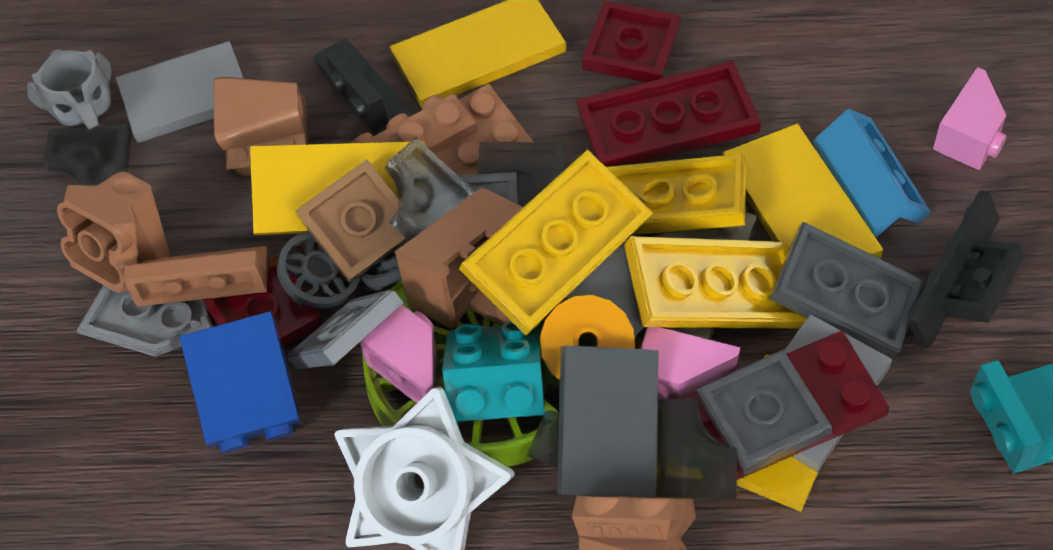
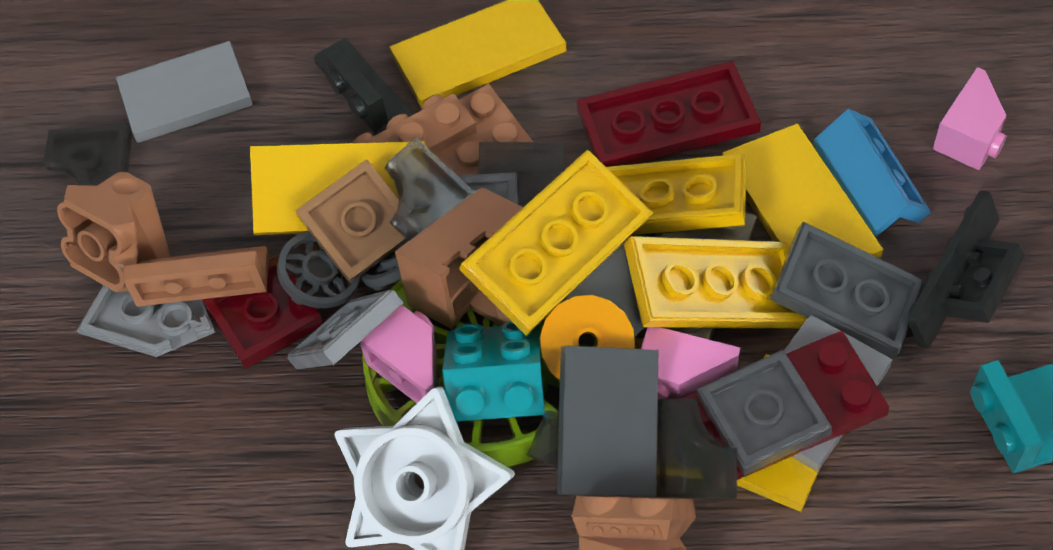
light grey piece [27,49,111,129] -> none
blue brick [179,311,303,453] -> none
nougat piece [213,77,310,176] -> none
dark red plate [582,1,681,82] -> none

